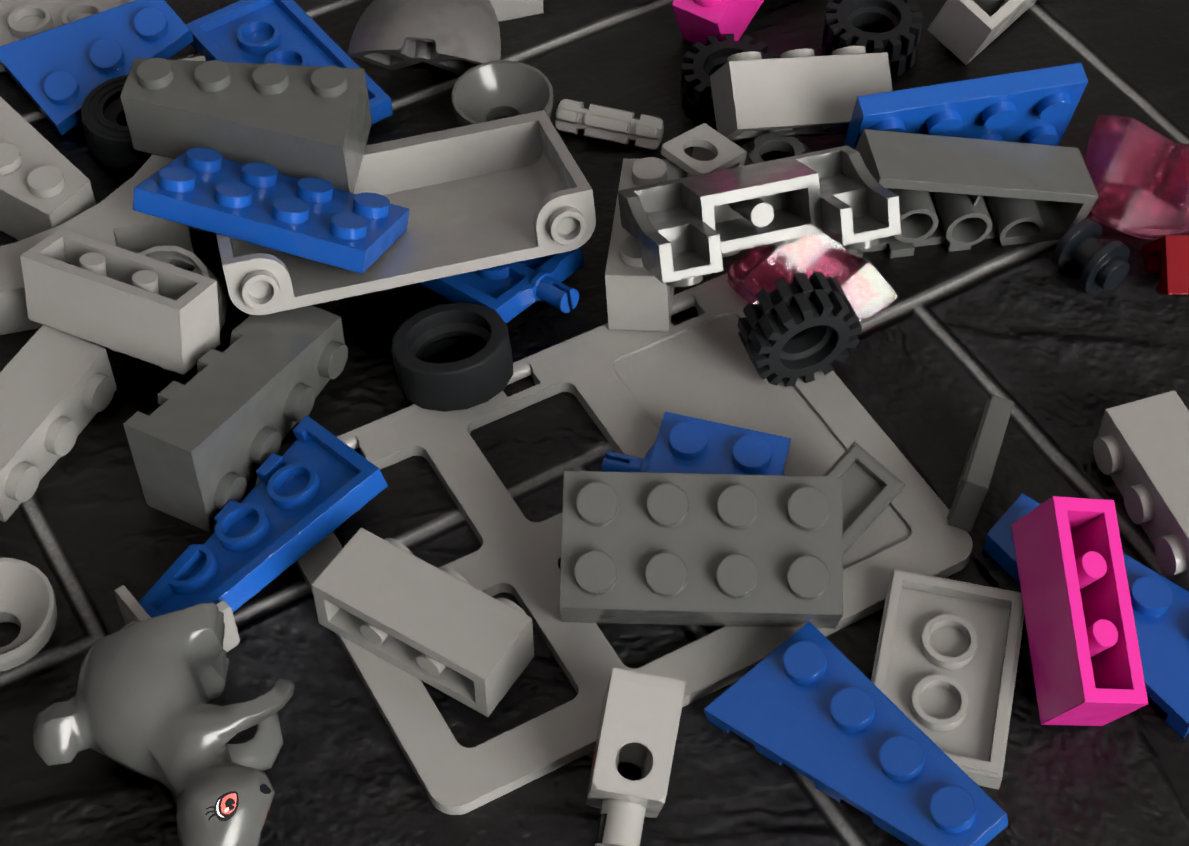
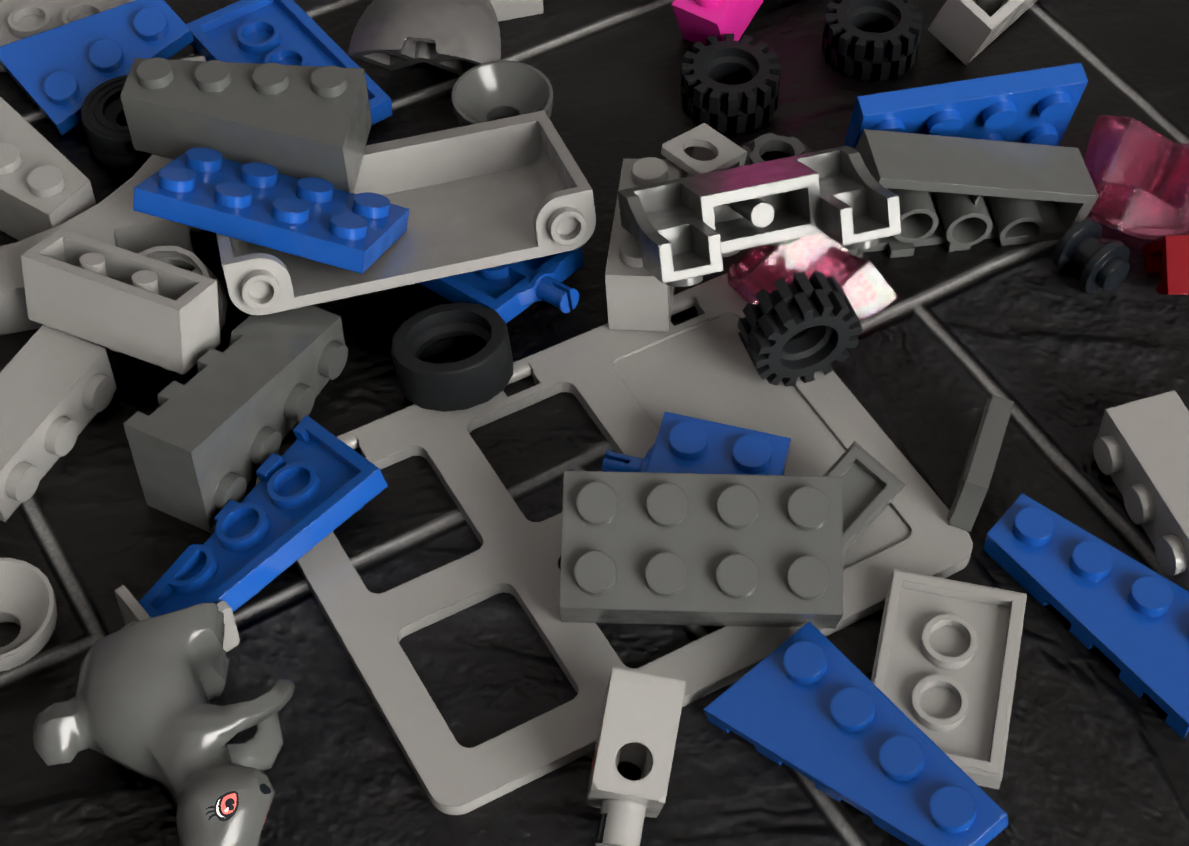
light grey brick [311,528,534,717] -> none
light grey axle [555,98,664,150] -> none
light grey brick [710,46,893,142] -> none
dark pink brick [1011,496,1148,726] -> none

